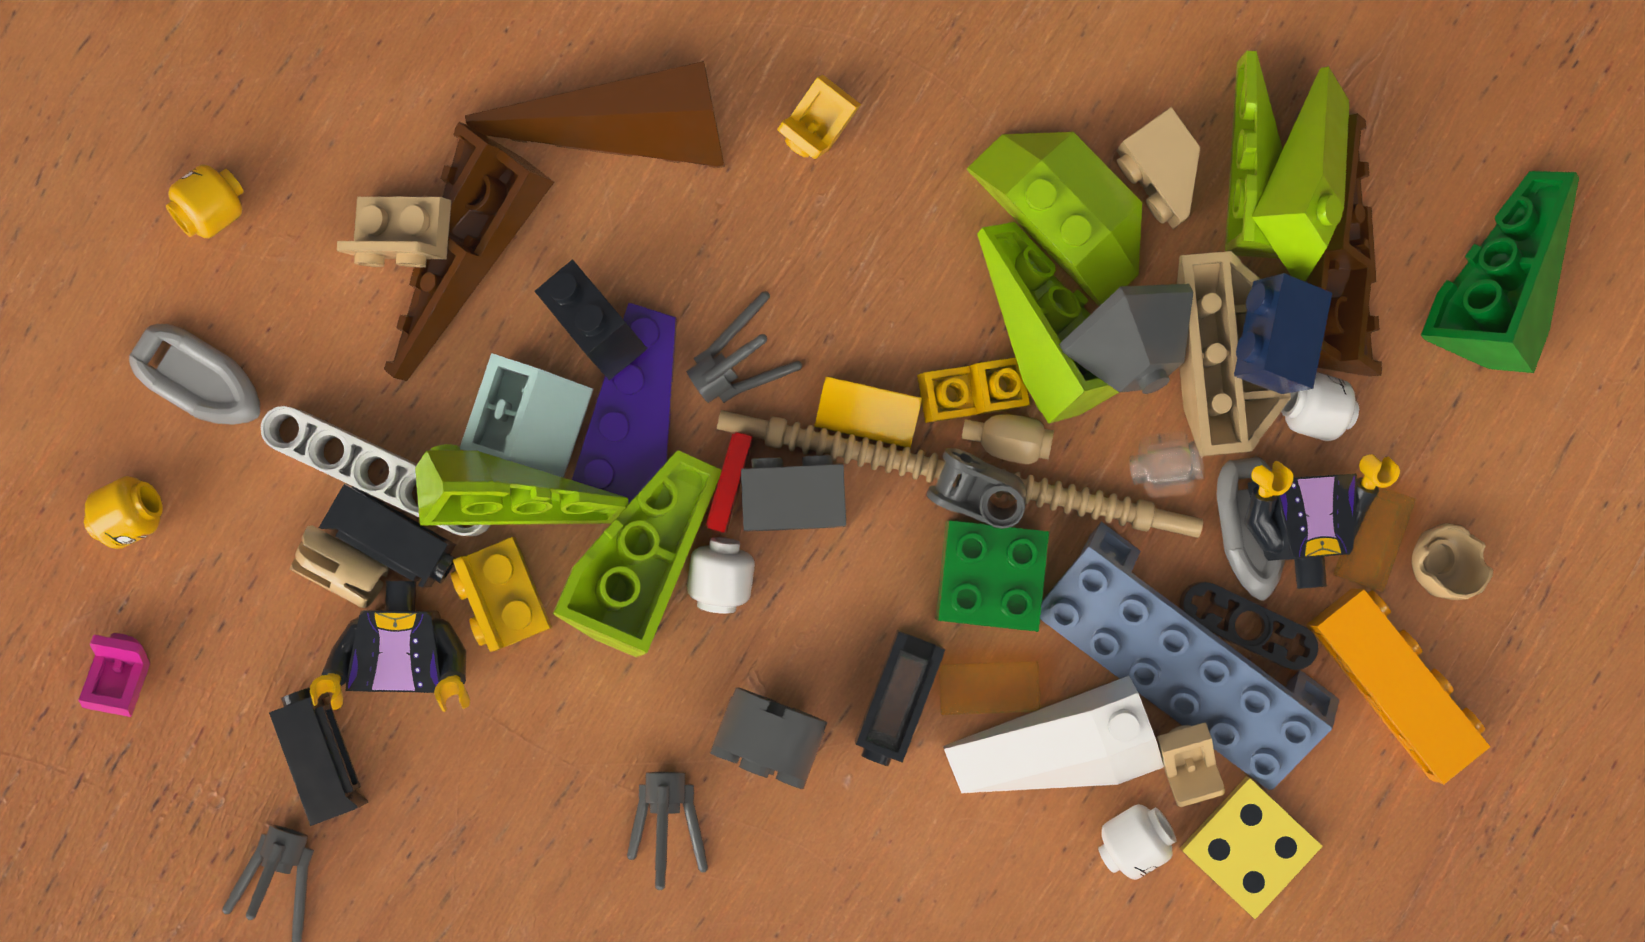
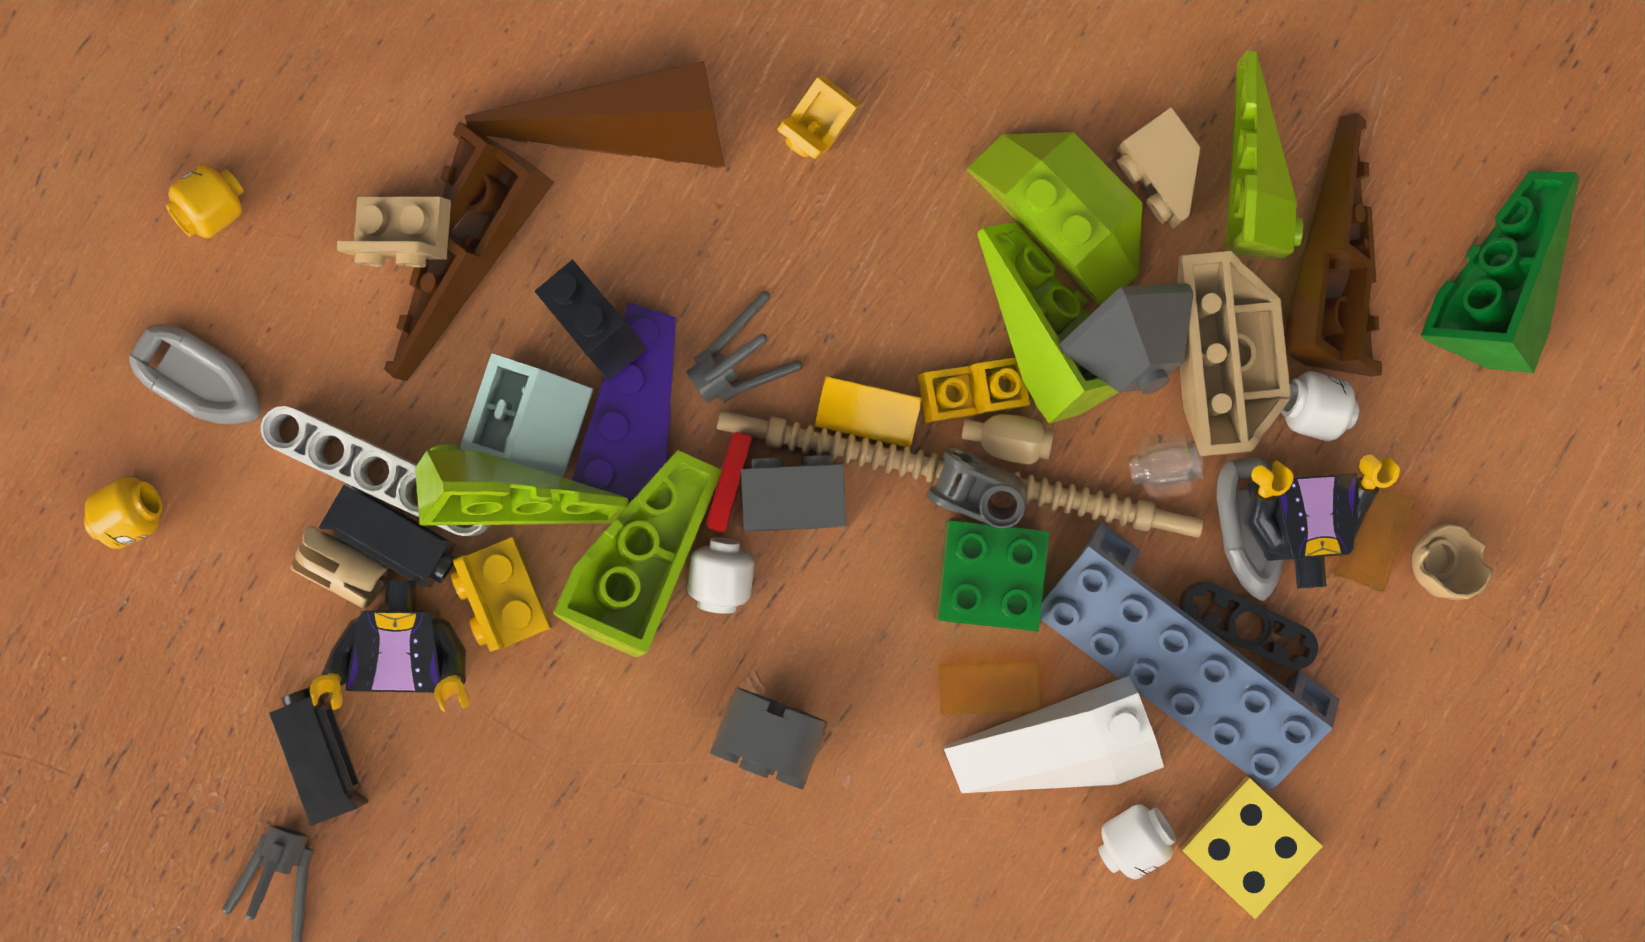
dark pink bracket [78,633,150,717] -> none
dark grey plant [627,772,708,890] -> none
window [855,630,946,766] -> none
tan bracket [1157,722,1225,807] -> none
dark blue brick [1234,273,1332,394] -> none
lime wedge [1252,67,1349,281] -> none
light orange brick [1306,588,1490,785] -> none

